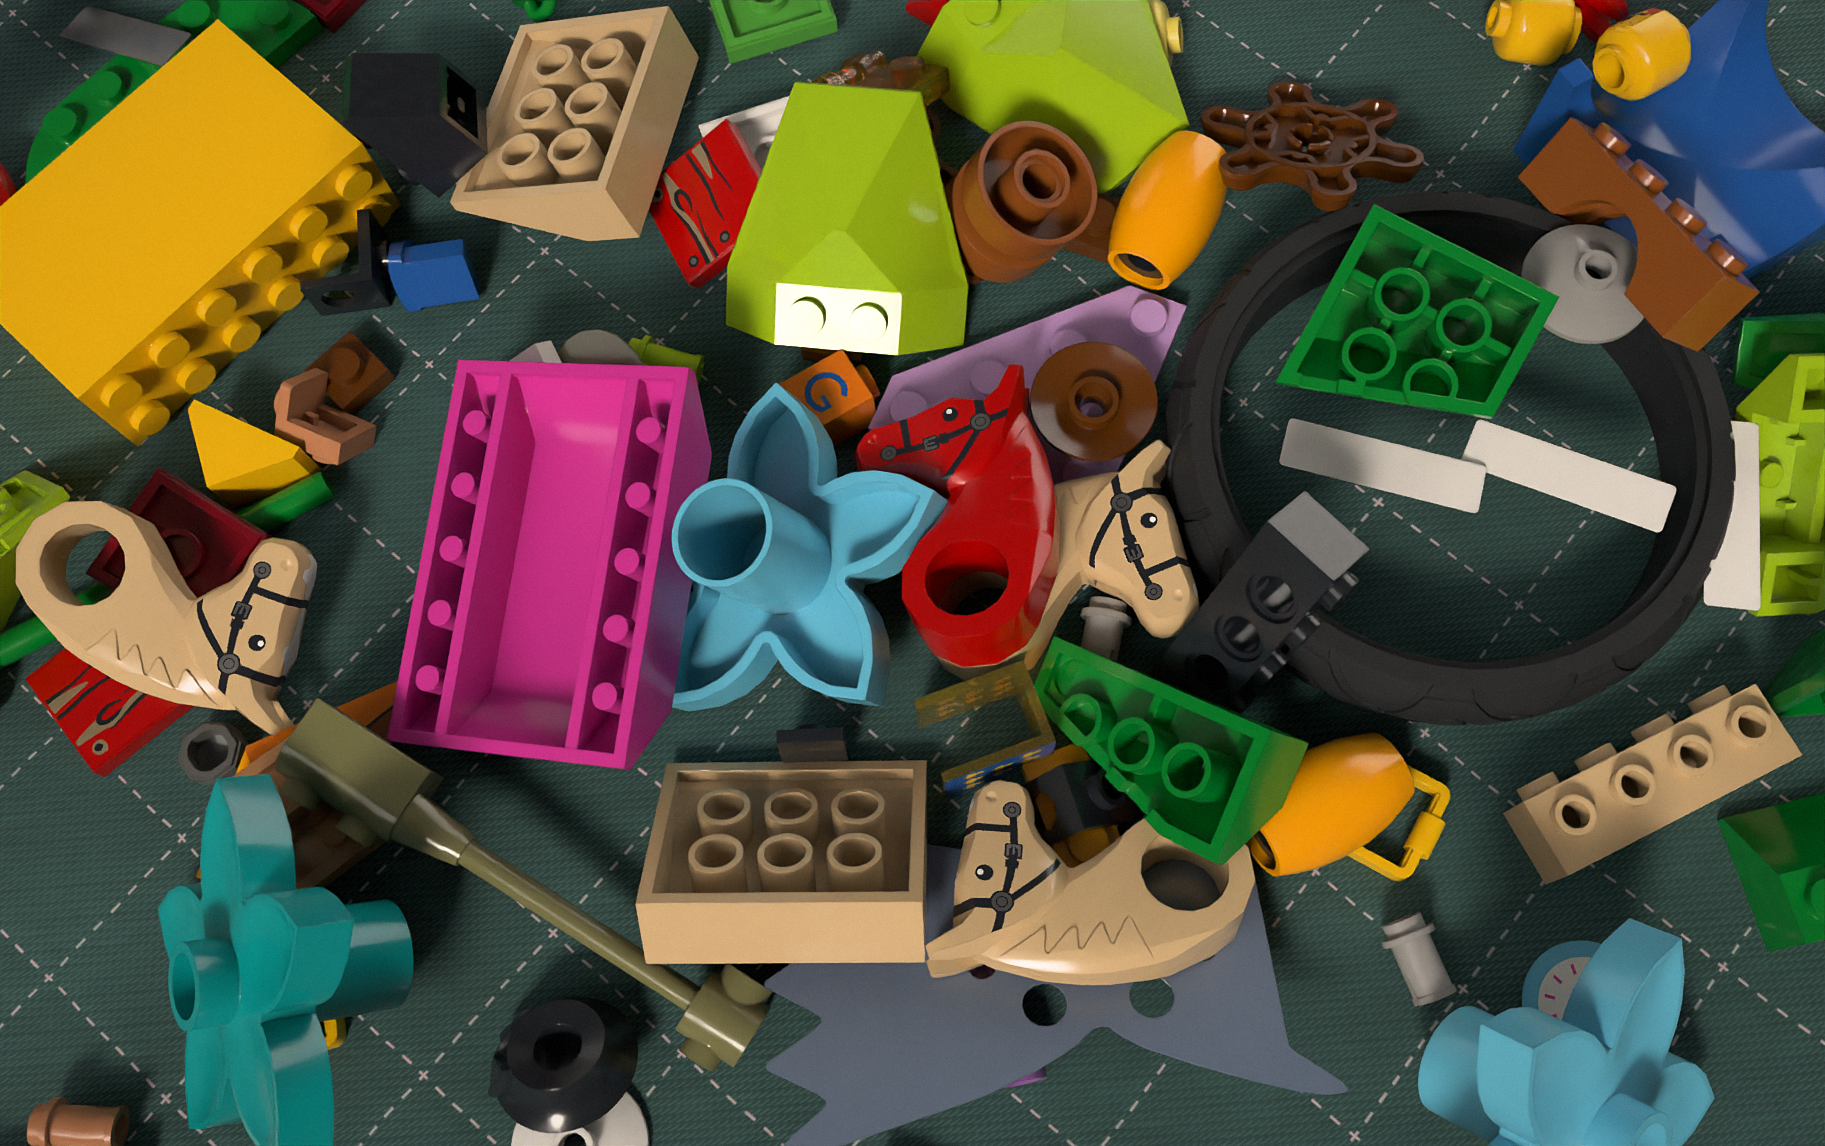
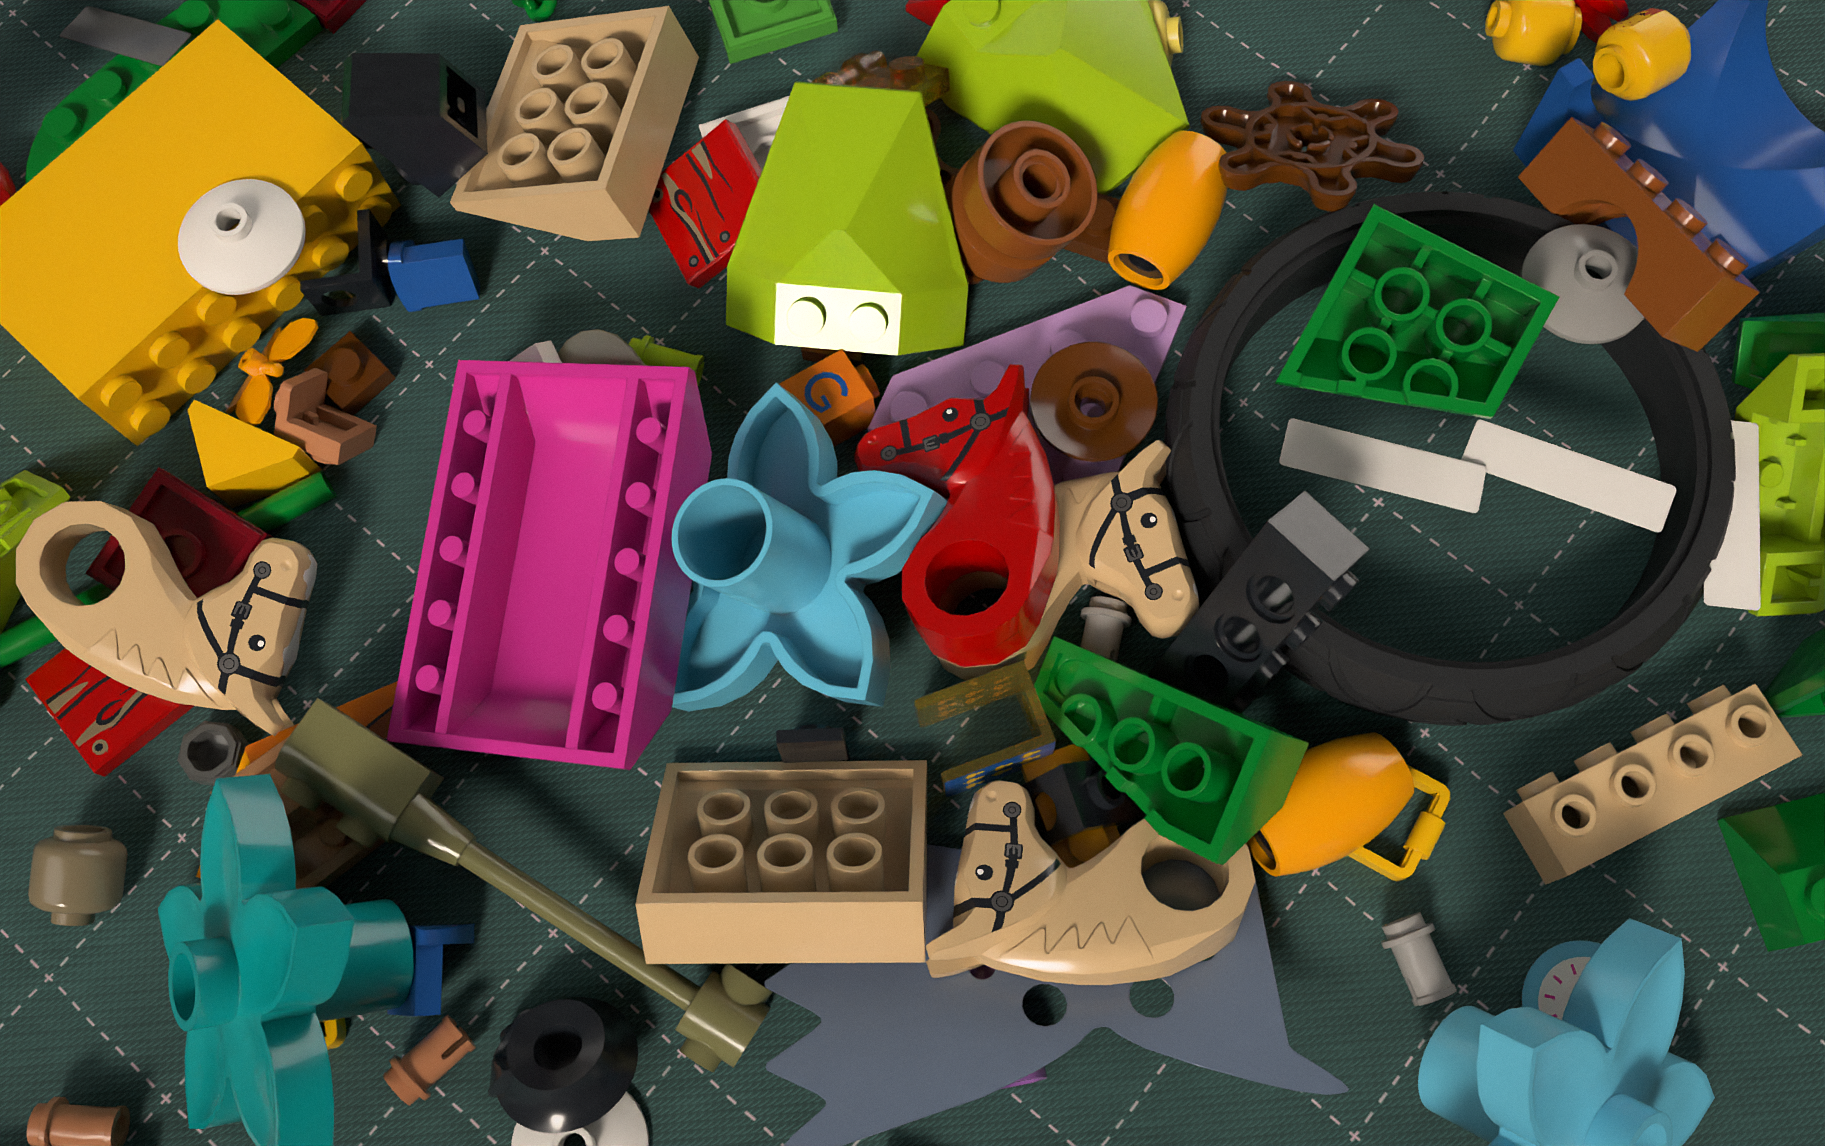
none -> dark tan head [28,825,128,926]
none -> white dish [178,179,306,295]
none -> light orange piece [225,318,318,426]
none -> nougat pin [383,1015,476,1106]
none -> blue tile [387,923,475,1016]

